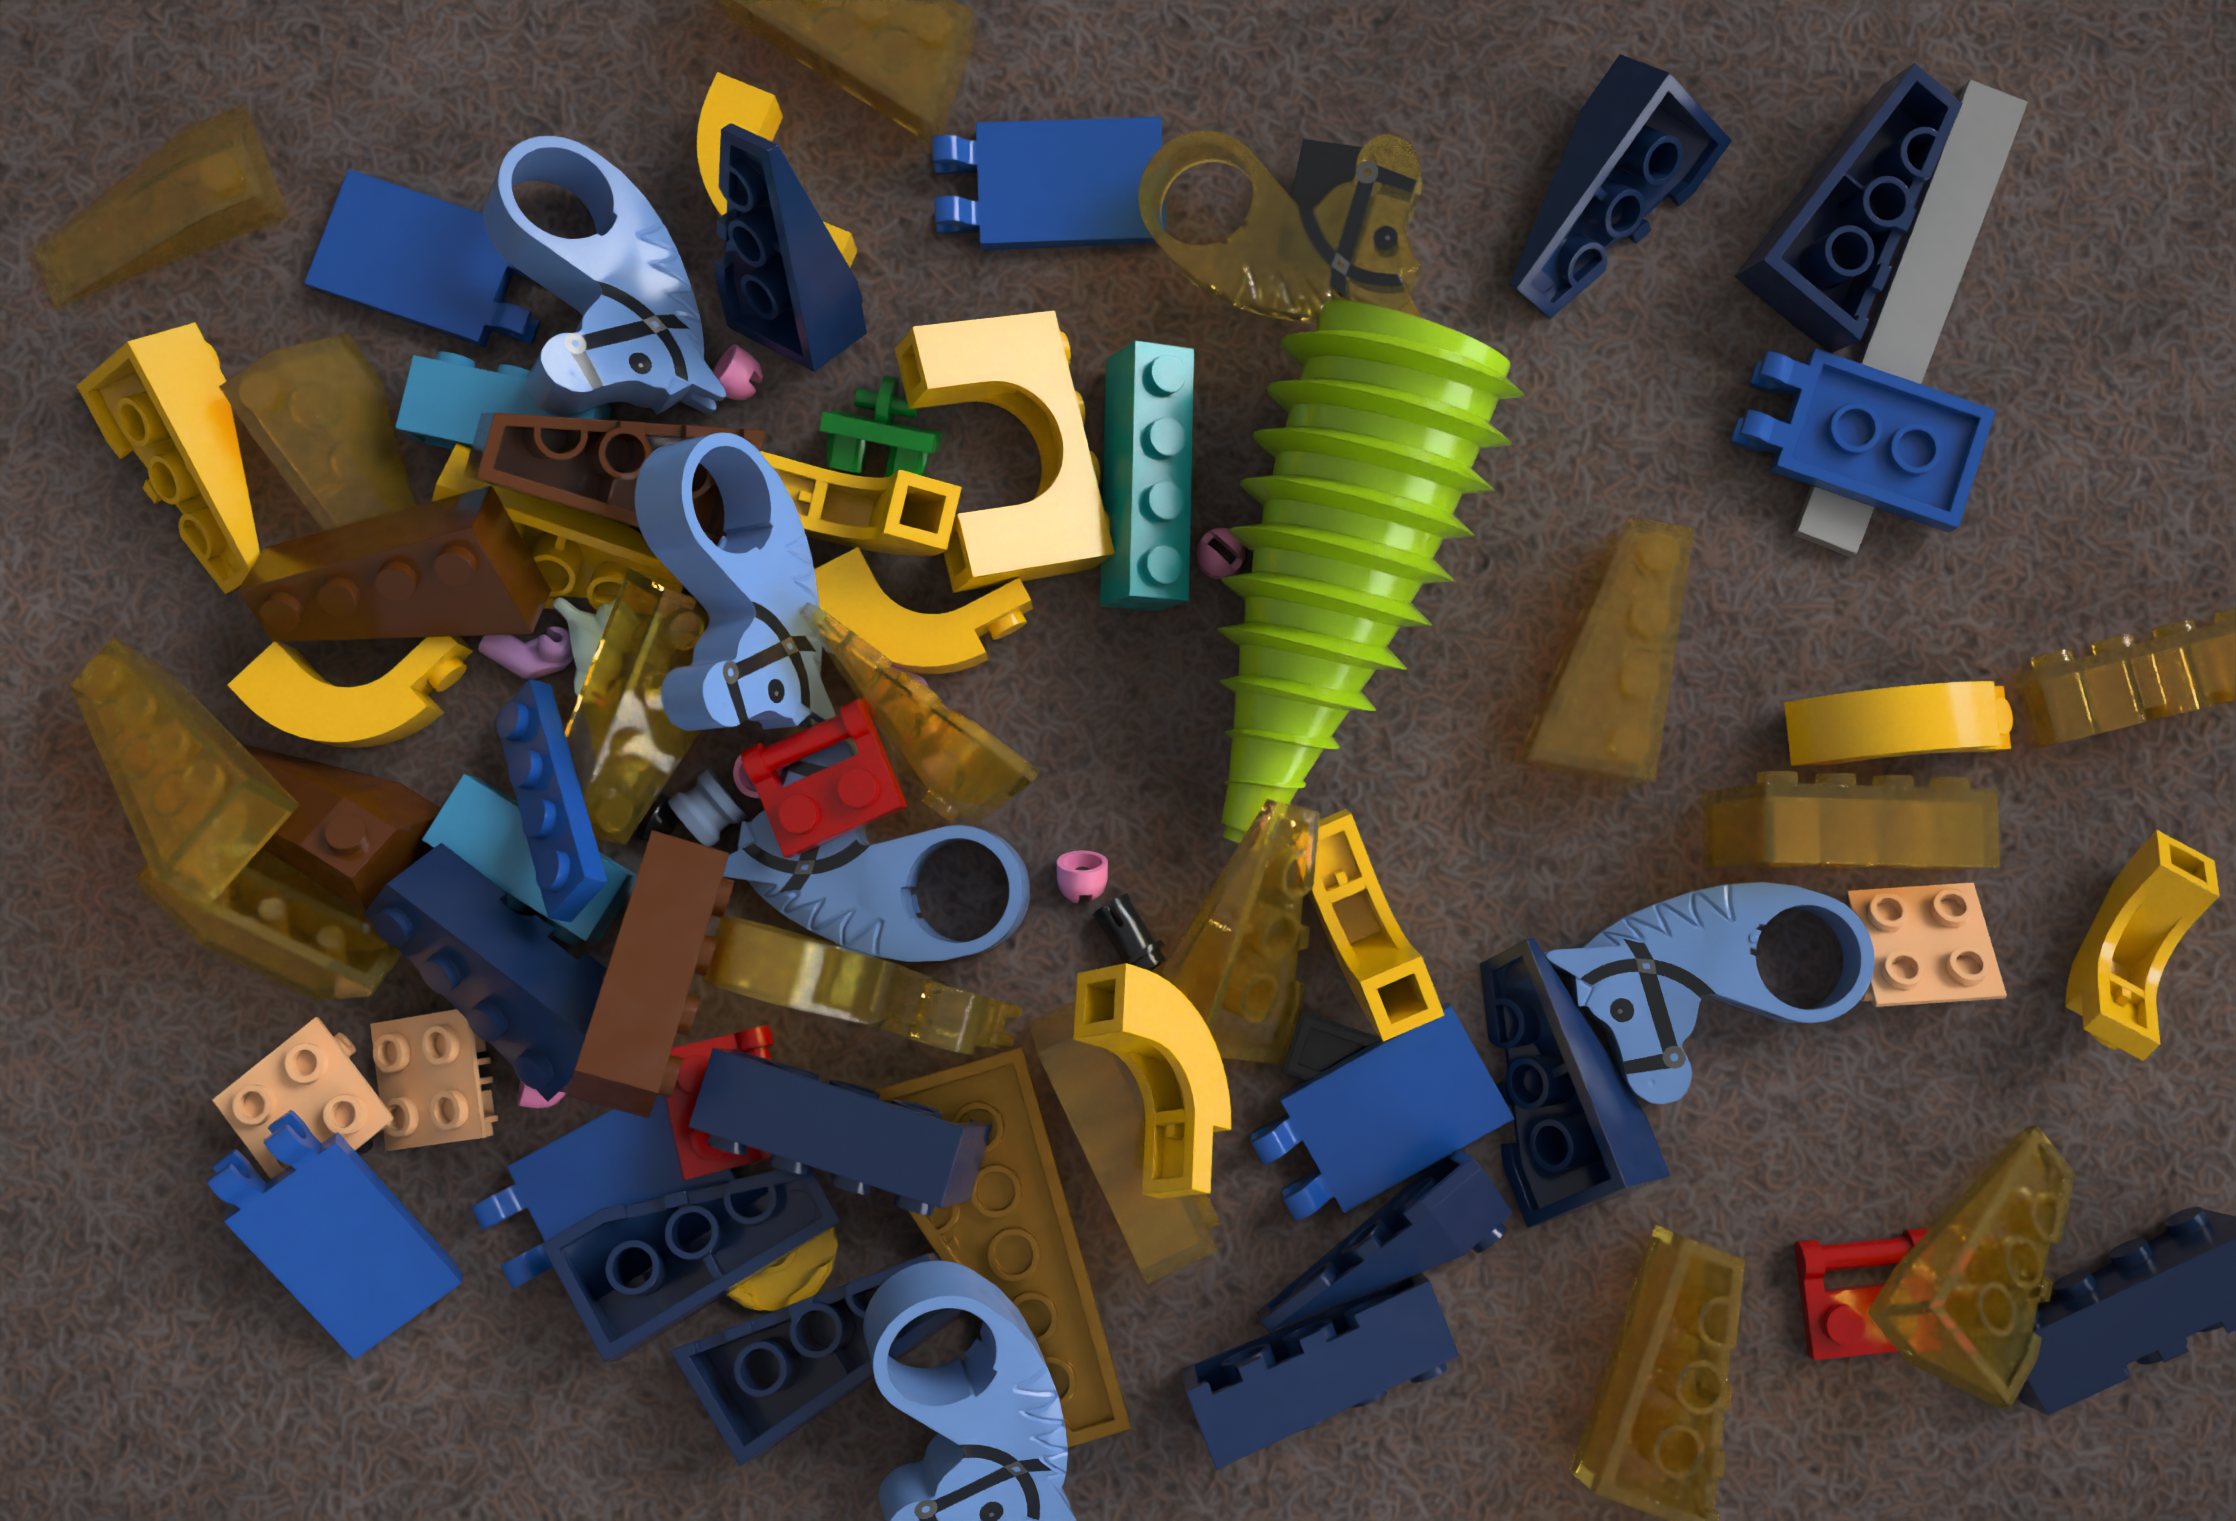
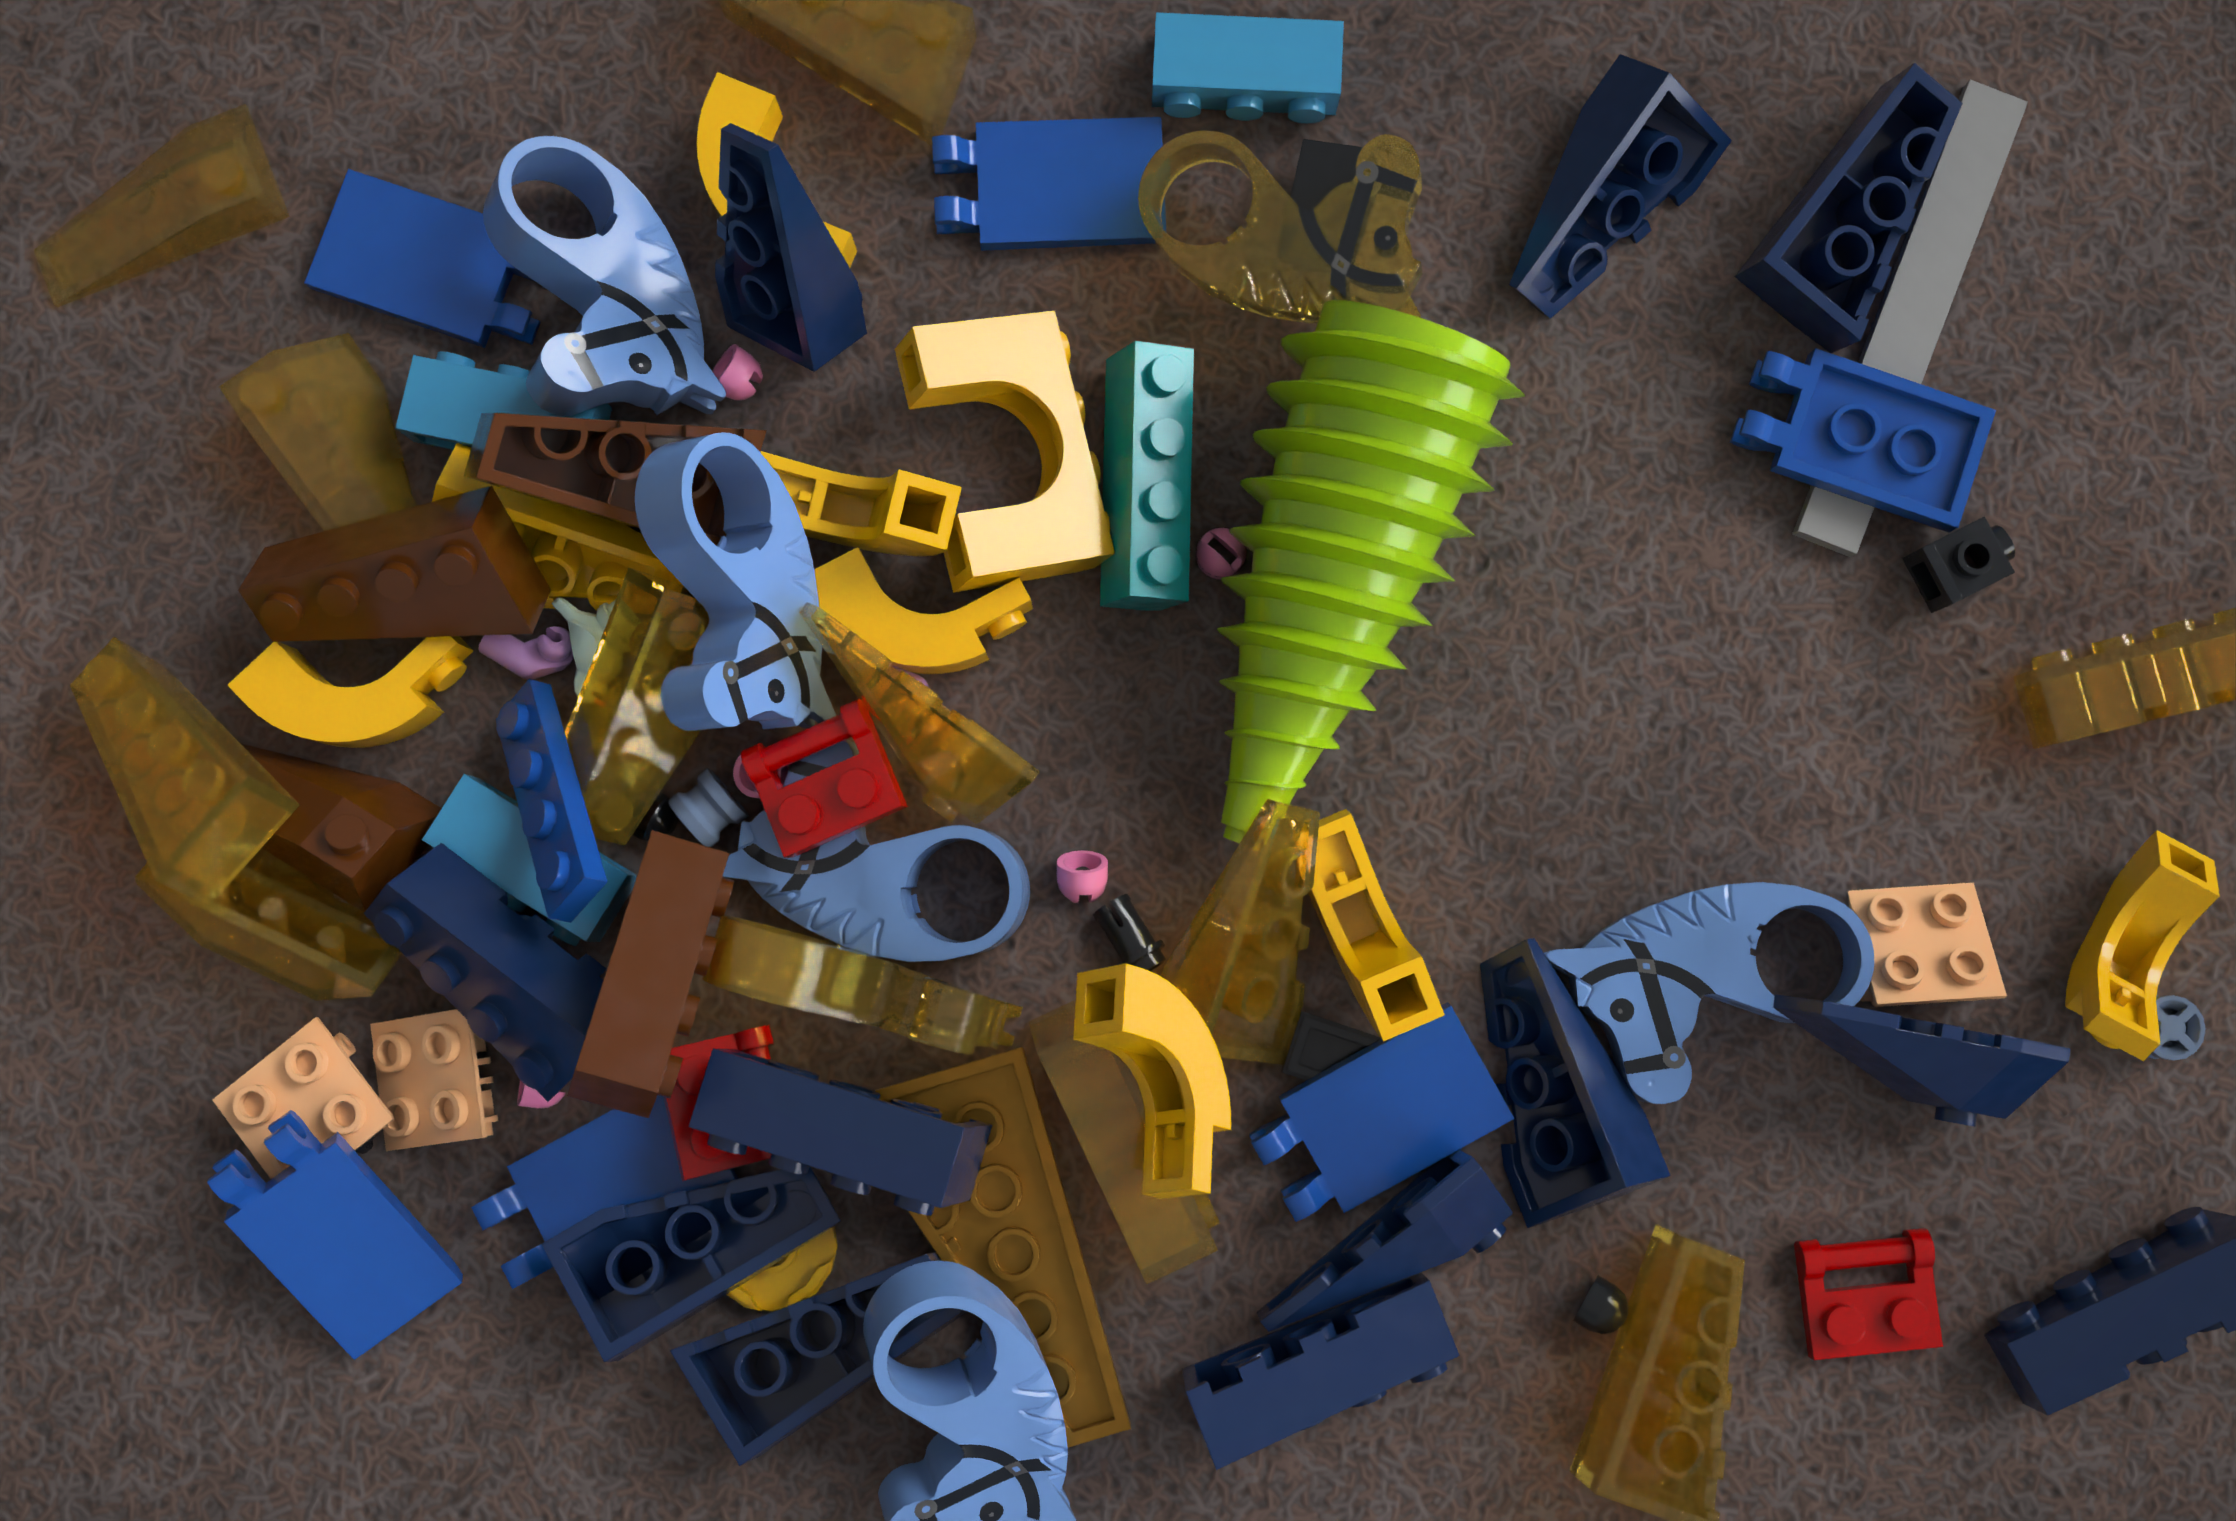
yellow wedge [77,323,260,595] -> none
green hips [819,375,943,477] -> none
clear yellow wedge [1515,517,1694,787] -> none
clear yellow wedge [1702,771,2000,870] -> none
yellow arch [1784,681,2013,766] -> none
clear yellow wedge [1867,1125,2075,1409] -> none
none -> dark azure brick [1152,12,1344,124]
none -> black hinge [1573,1275,1629,1334]
none -> dark blue wedge [1773,994,2071,1127]
none -> black brick [1902,516,2015,613]
none -> sand blue wheel [2147,995,2206,1061]

